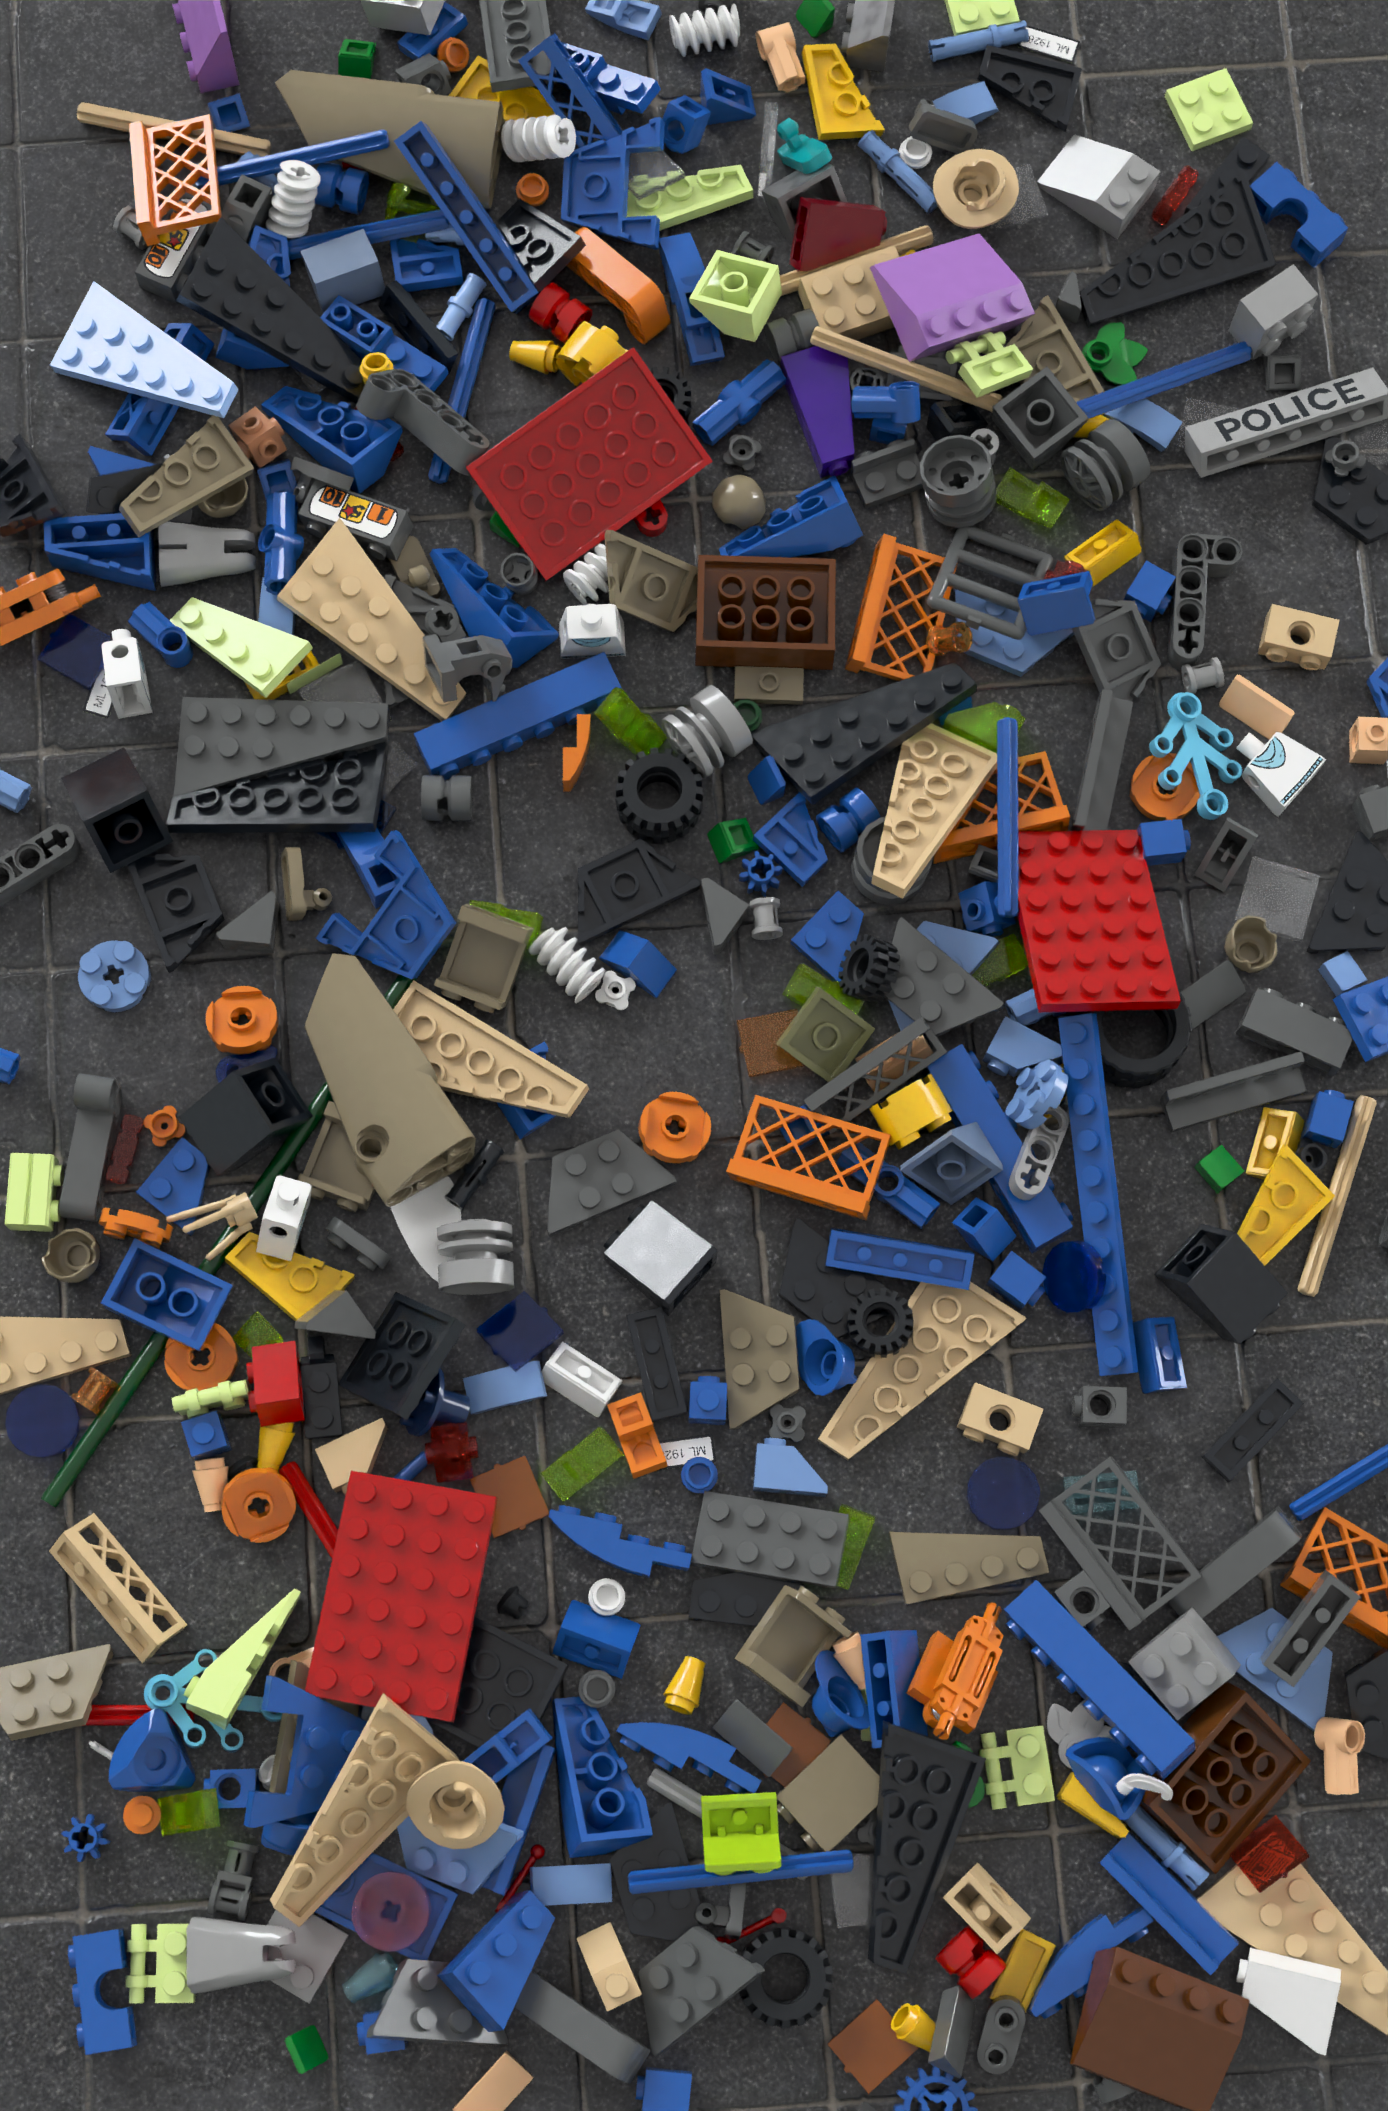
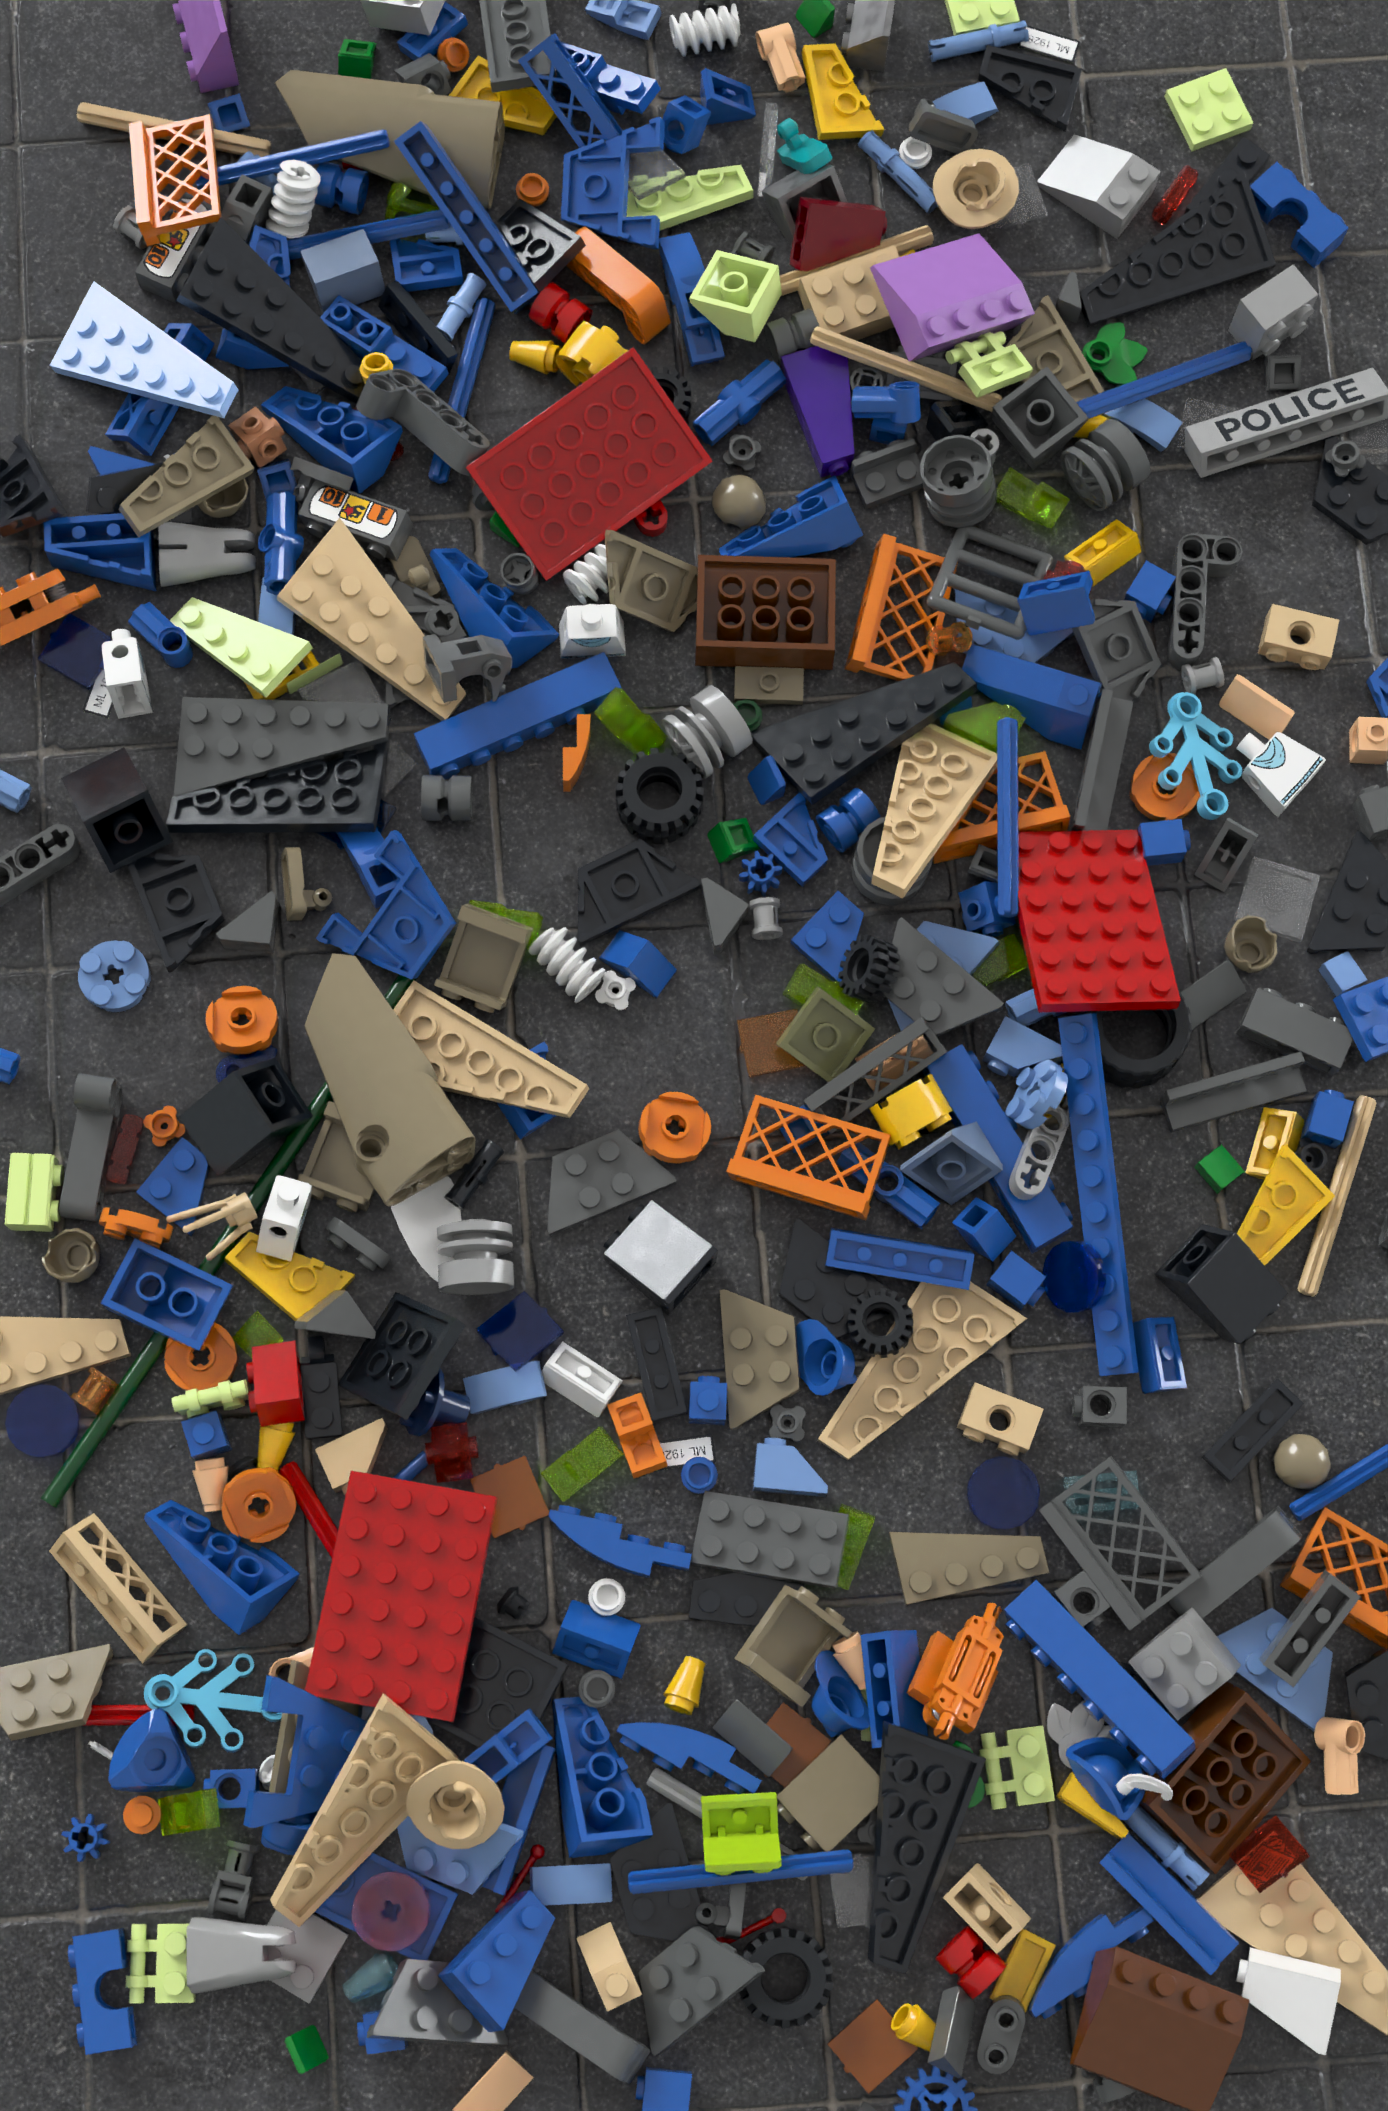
yellowish green wedge [183,1588,301,1730] -> none
white piece [501,115,576,163] -> none
none -> blue wedge [144,1500,299,1635]
none -> blue wedge [962,644,1102,750]
none -> dark tan hair [1274,1434,1331,1491]

